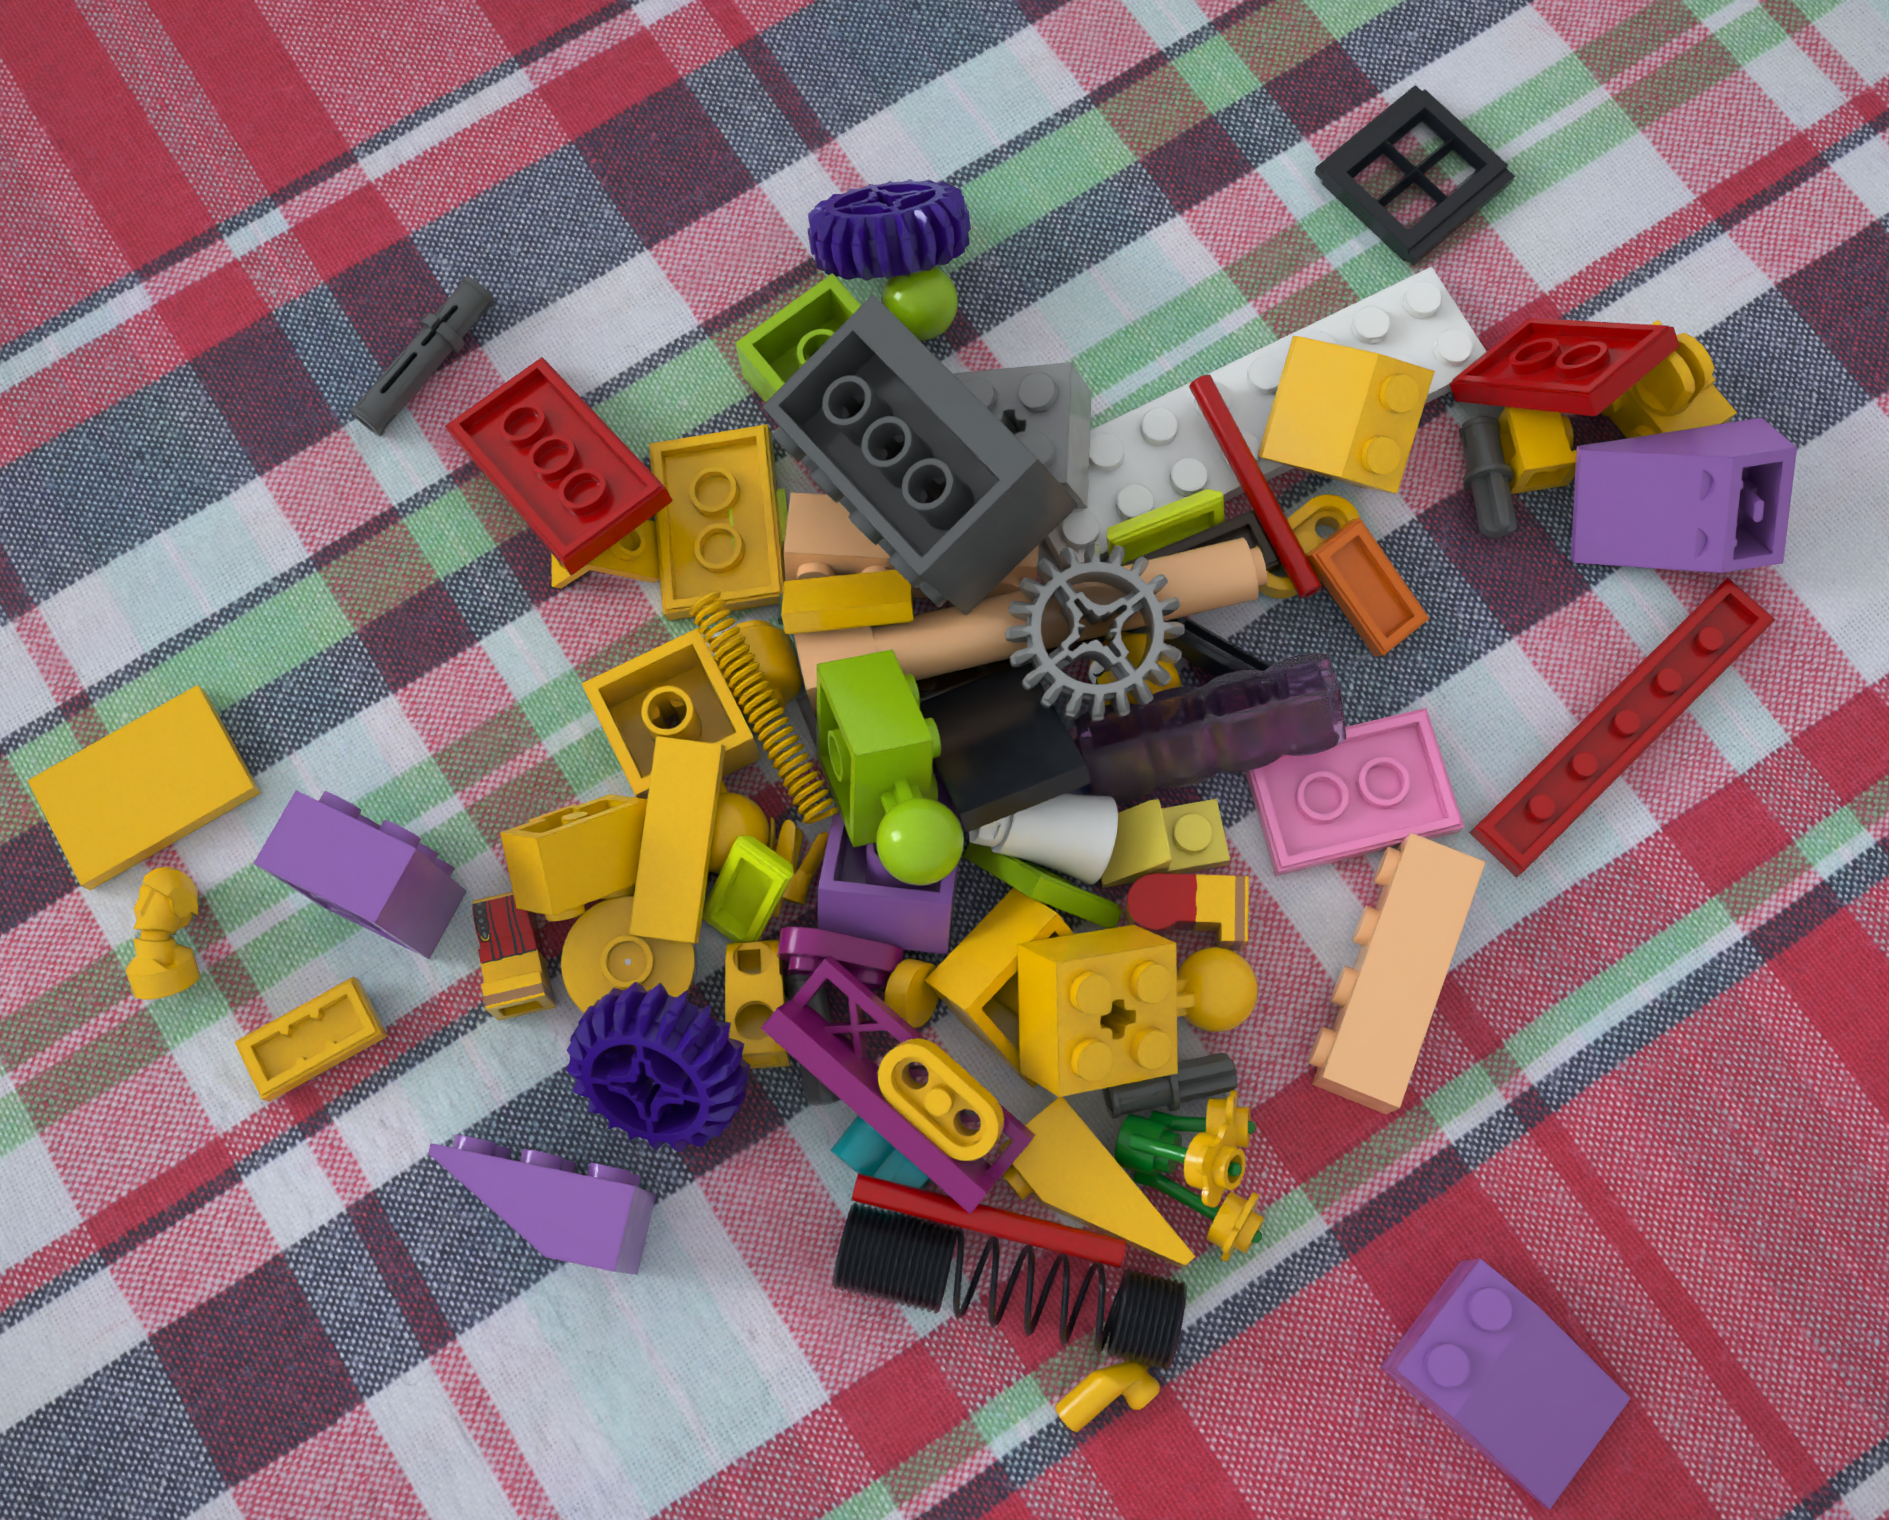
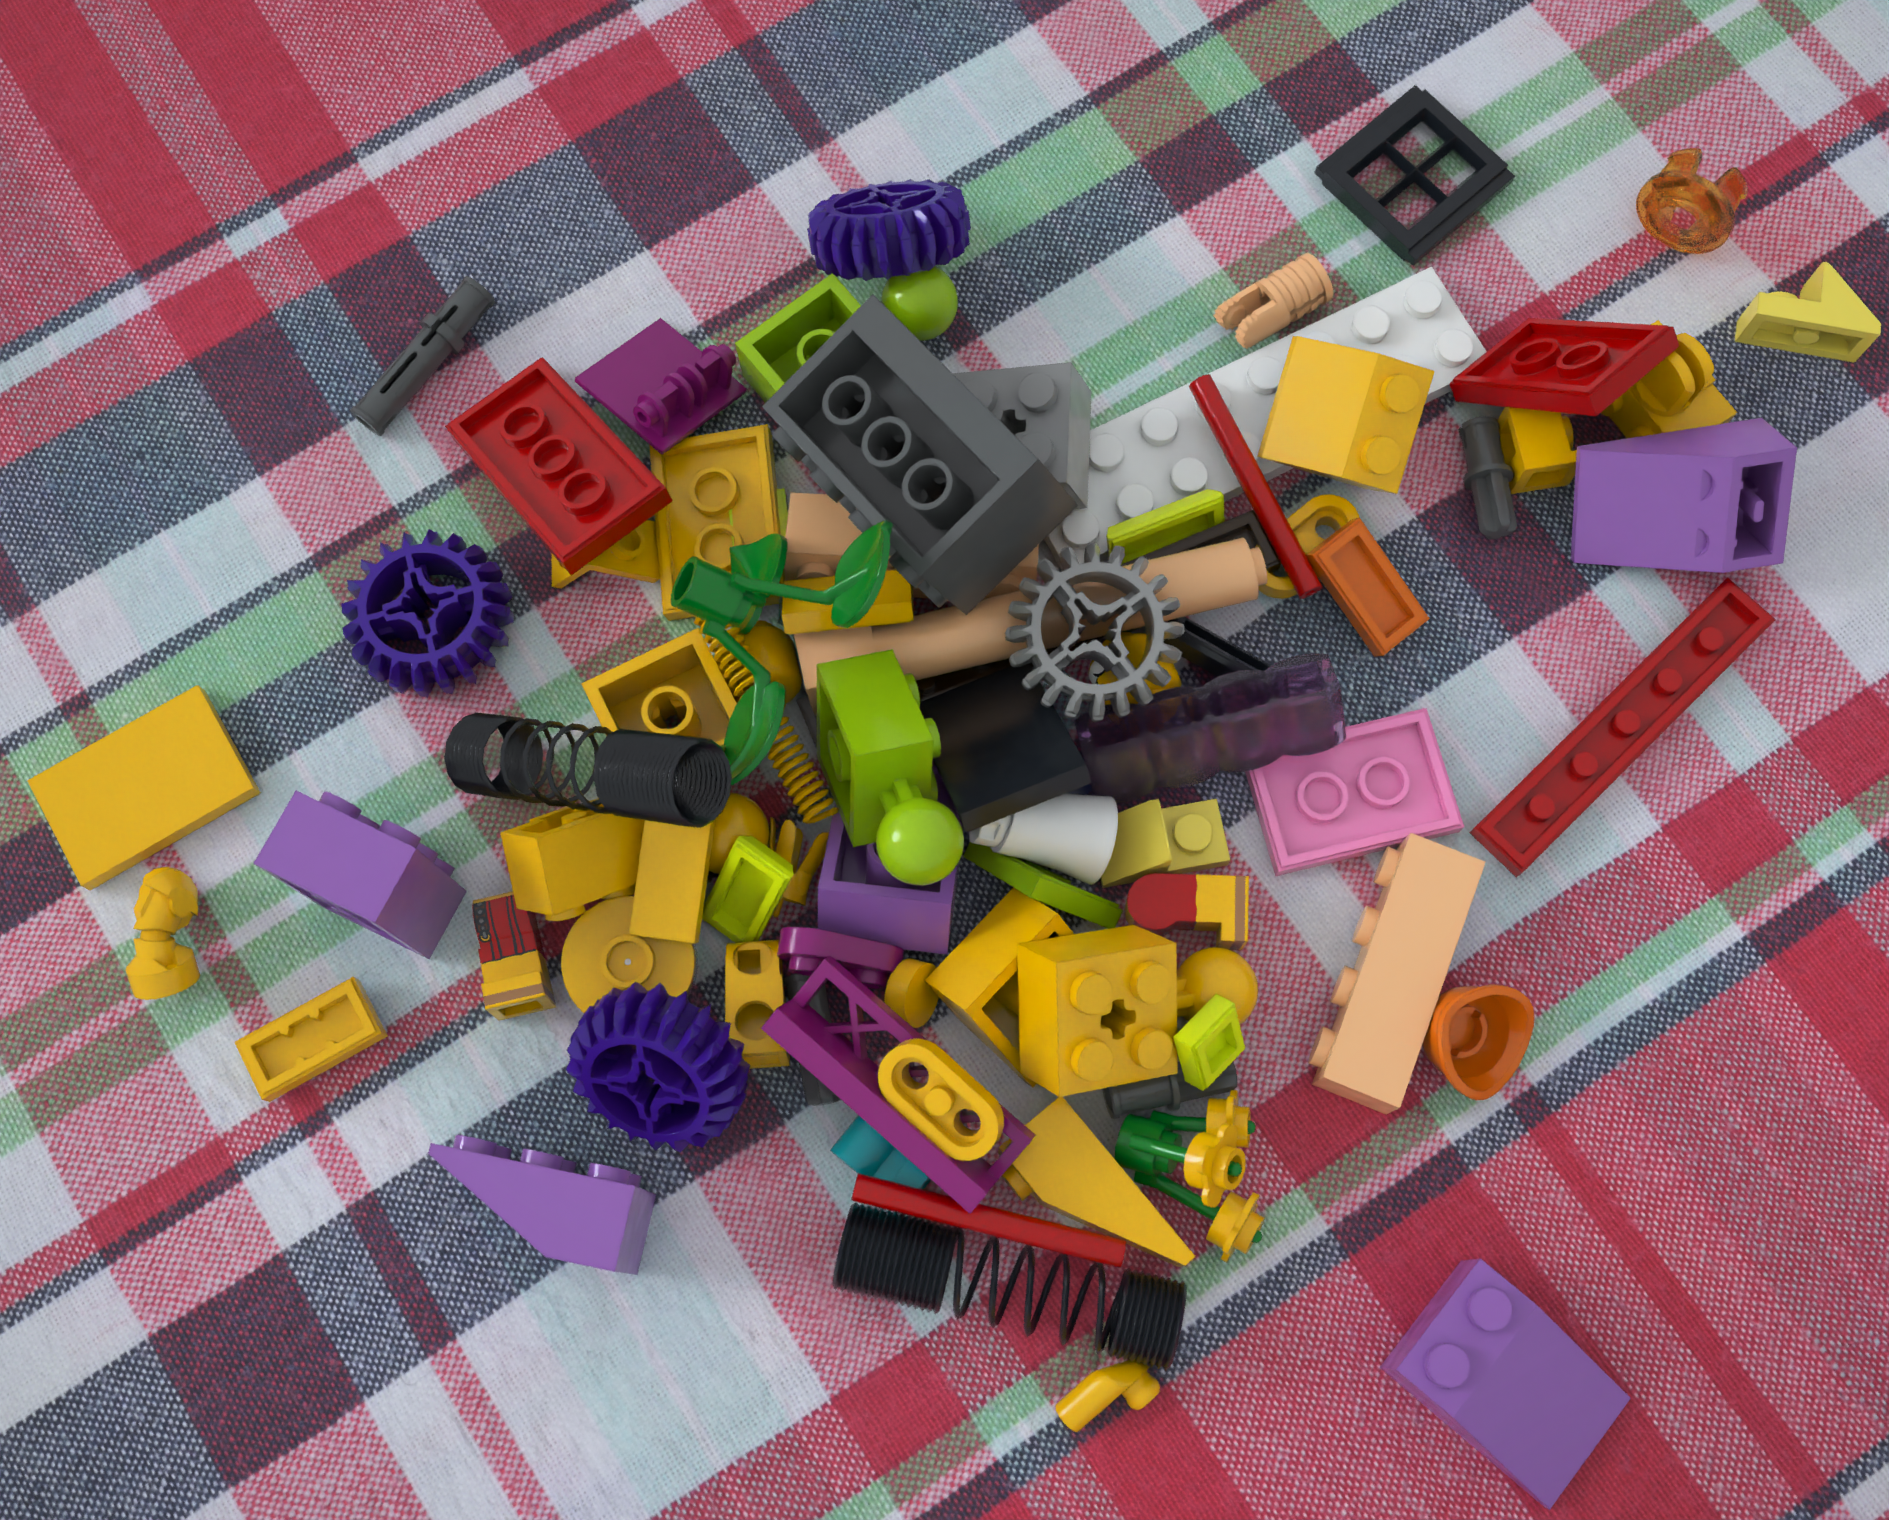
none -> dark purple gear [341,529,514,698]
none -> black piece [444,712,732,828]
none -> magenta hinge [575,318,747,455]
none -> green plant [671,520,893,786]
none -> neon yellow tile [1173,994,1245,1091]
none -> light nougat hinge [1213,253,1333,349]
none -> orange helmet [1422,984,1534,1101]
none -> clear orange piece [1636,148,1748,254]
none -> light yellow slope [1735,262,1881,363]

